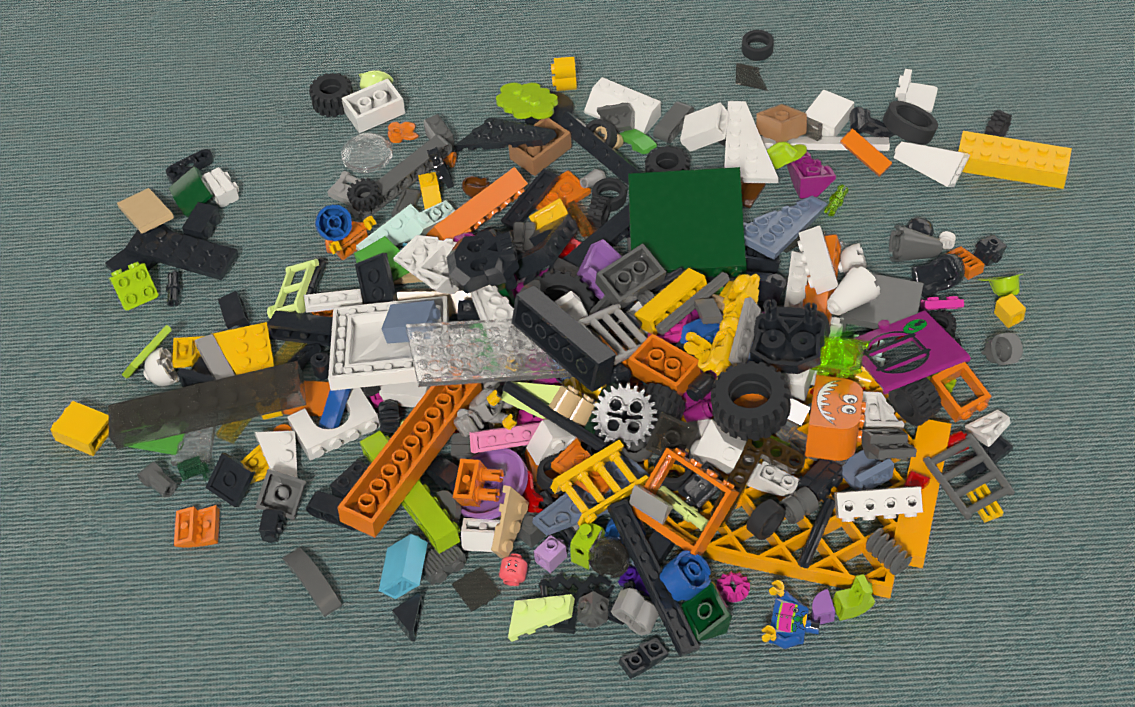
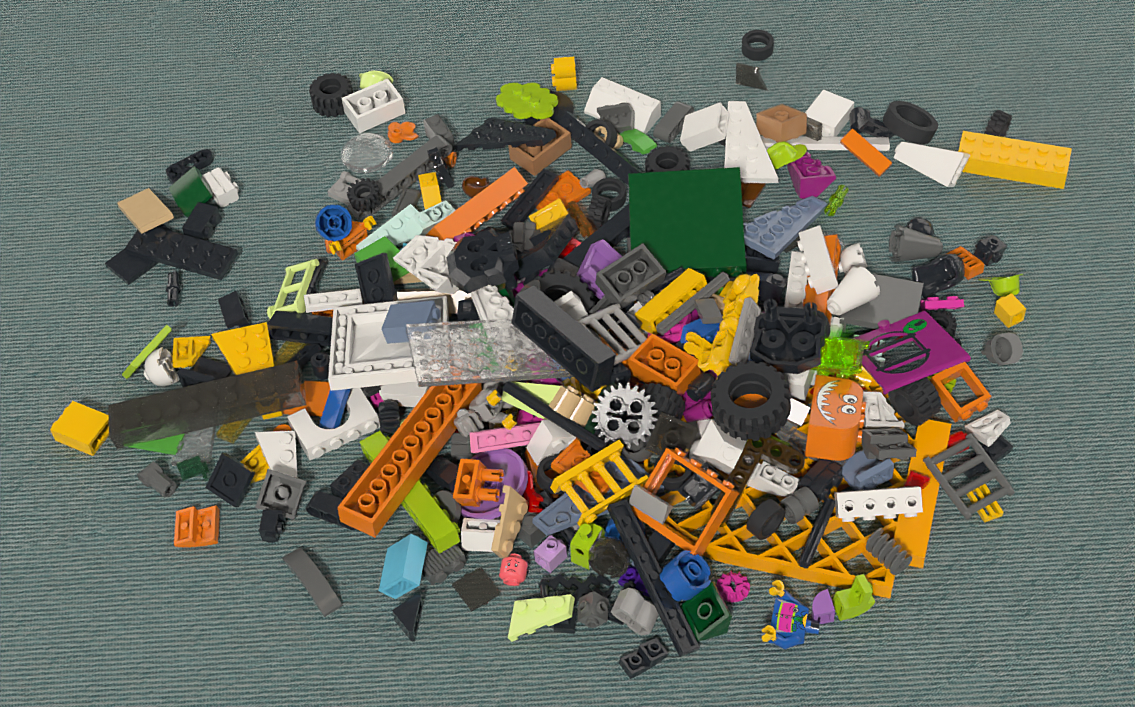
lime bracket [108,261,158,310] -> none
light grey tile [195,334,244,400] -> none
yellowish green pin [657,486,709,532] -> none
white bracket [895,69,938,113] -> none
white bush [939,231,956,249] -> none

